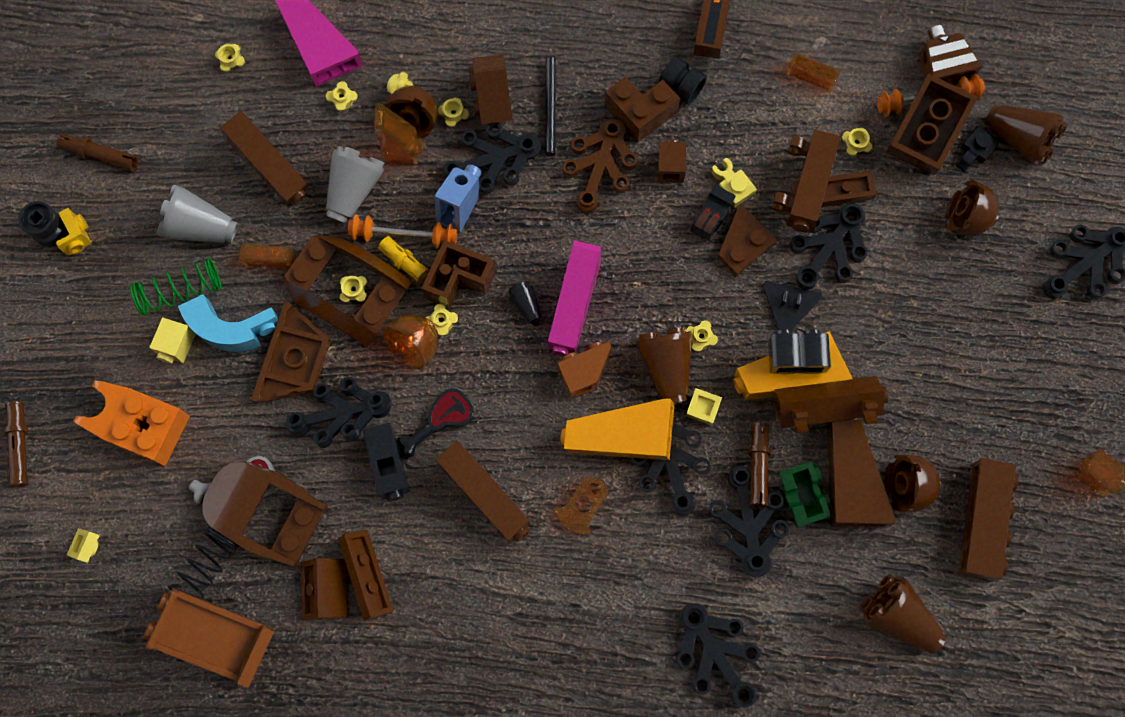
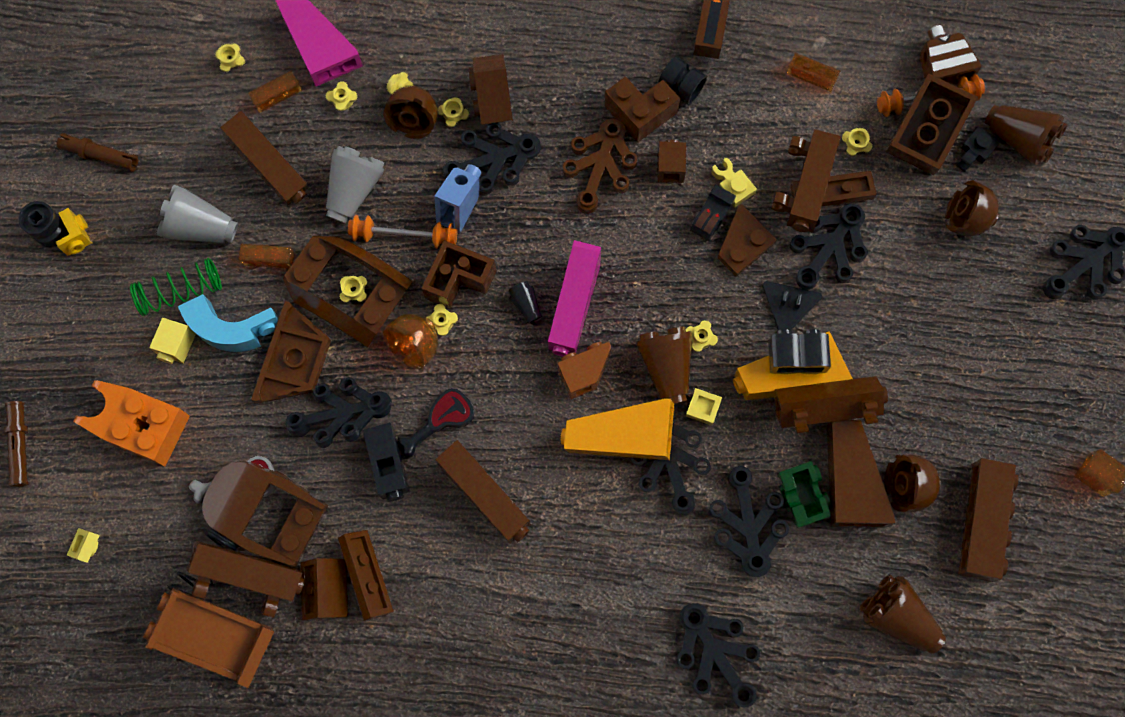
clear orange slope [374,103,423,164] -> none
yellow pin [378,236,429,283] -> none
black bar [545,57,556,156] -> none
clear orange piece [556,476,610,534] -> none
reddish brown pin [748,422,771,509] -> none
none -> reddish brown brick [186,541,304,618]
none -> clear orange piece [248,71,302,113]

